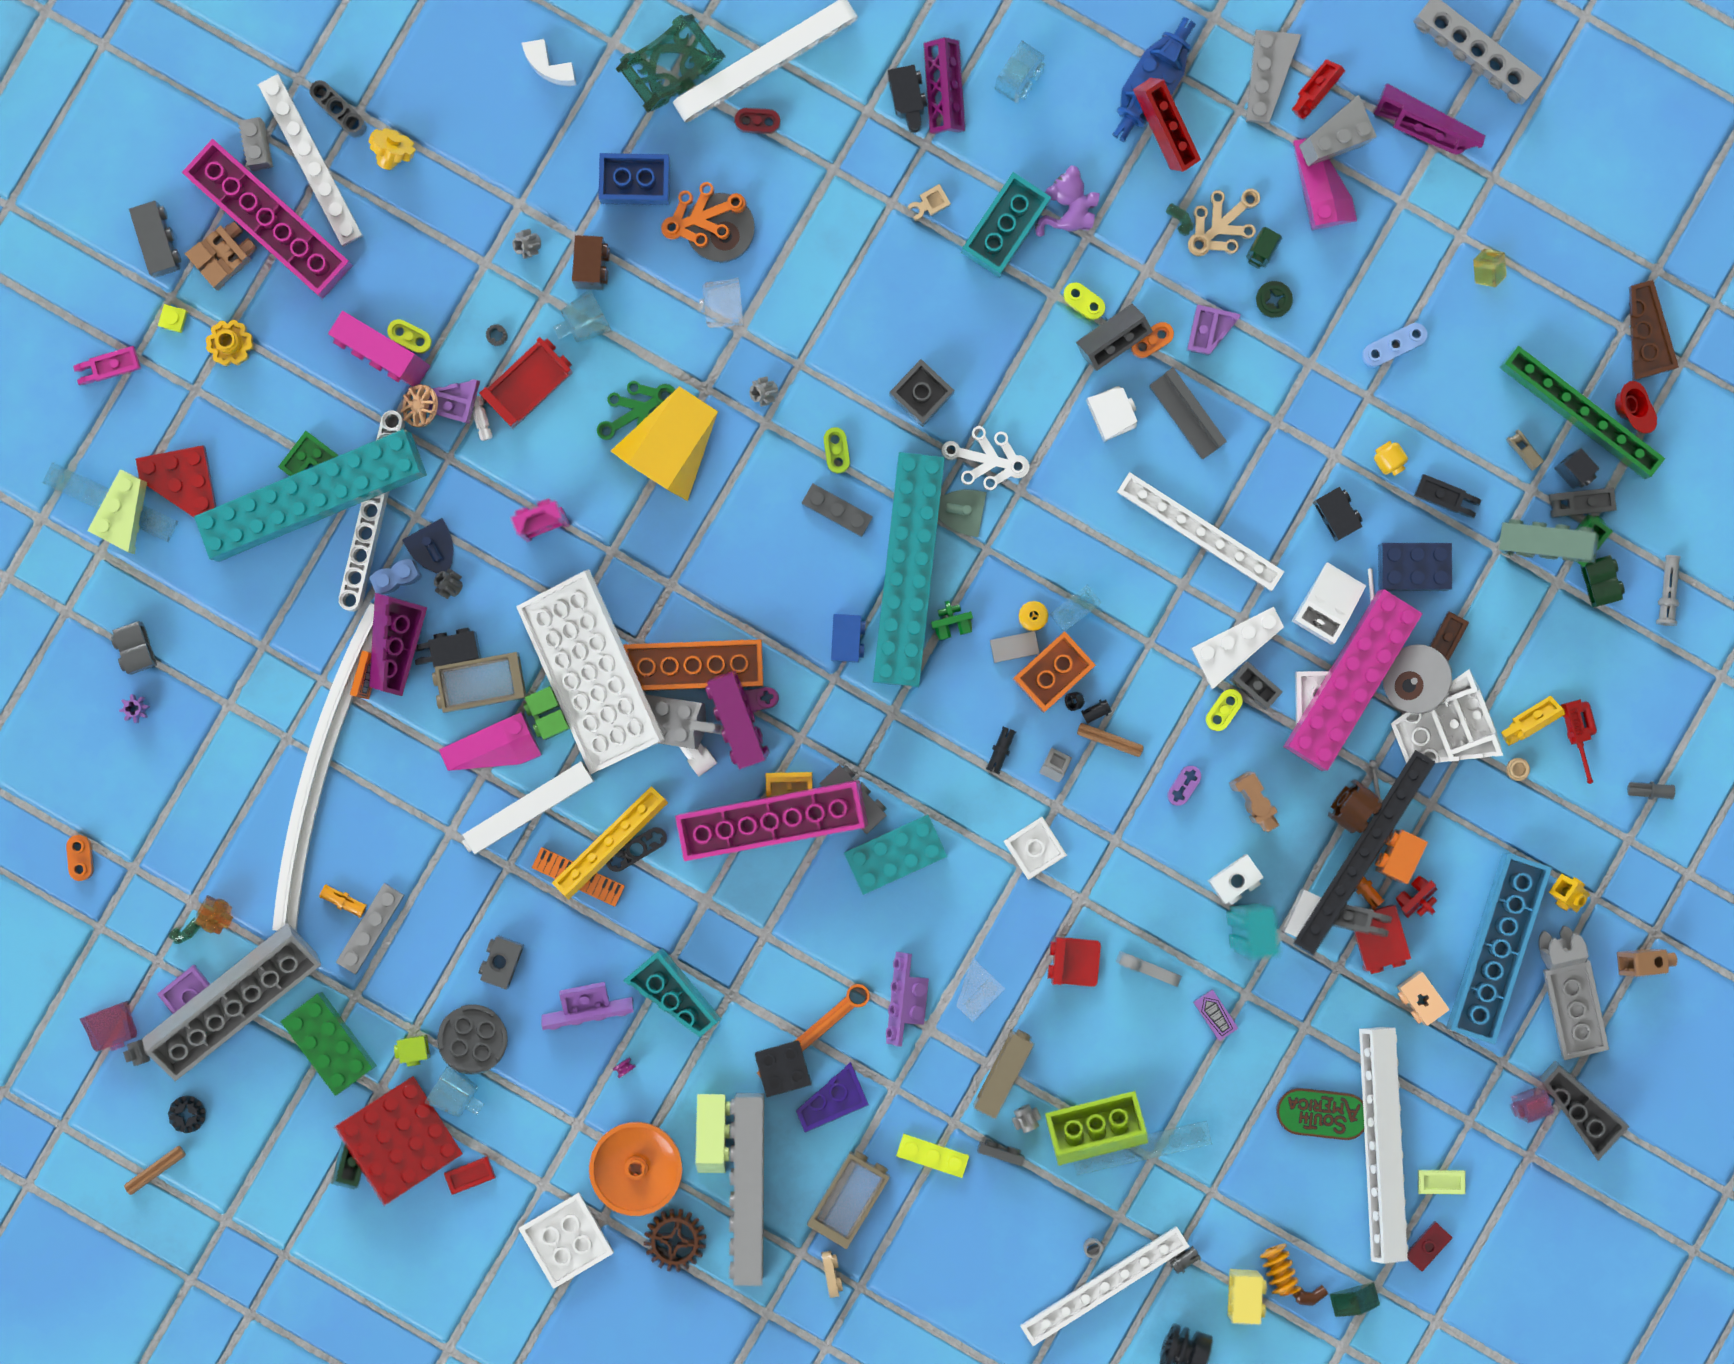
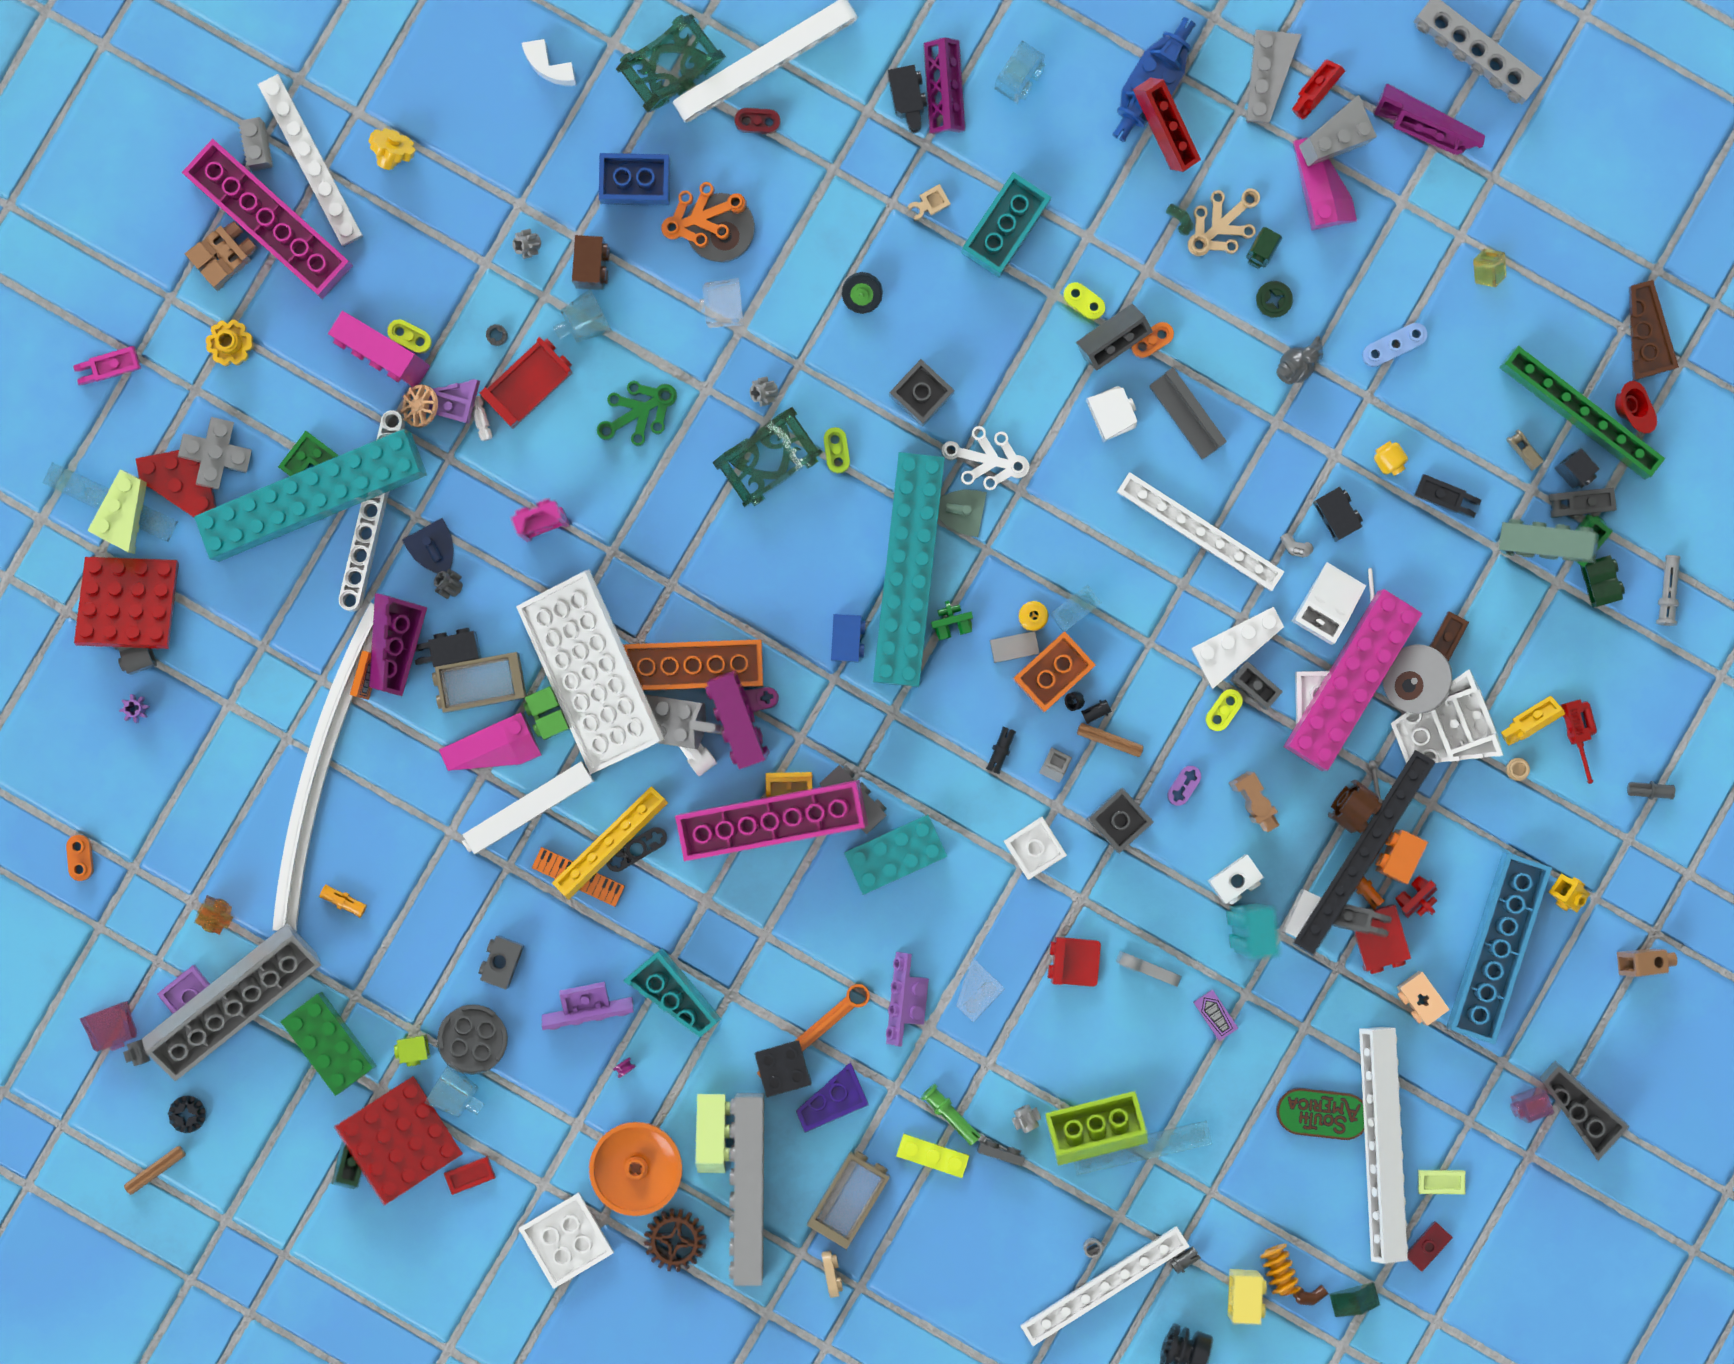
dark grey brick [129,201,181,278] -> none
neon yellow plate [158,304,188,333] -> none
clear green arm [169,918,203,944] -> none
dark grey beam [309,80,366,137] -> none
light grey plate [336,883,405,974] -> none
medium blue brick [369,559,422,595] -> none
yellow wedge [611,386,718,501] -> none
dark grey plate [802,483,873,537] -> none
dark tan window [973,1029,1034,1119] -> none
medium lavender animal [1035,165,1100,237] -> none
medium lavender wing [1187,304,1241,355] -> none
dark blue brick [1378,543,1452,591] -> none
light grey hinge [1538,926,1609,1060] -> none
none -> red plate [74,557,179,649]
none -> light grey plate [178,417,252,490]
none -> clear green fence [712,407,823,507]
none -> black wheel [841,272,883,314]
none -> bright green pin [920,1084,981,1146]
none -> dark grey brick [1086,788,1153,853]
none -> dark grey hair [1276,336,1324,384]
none -> light grey arm [1280,531,1313,558]

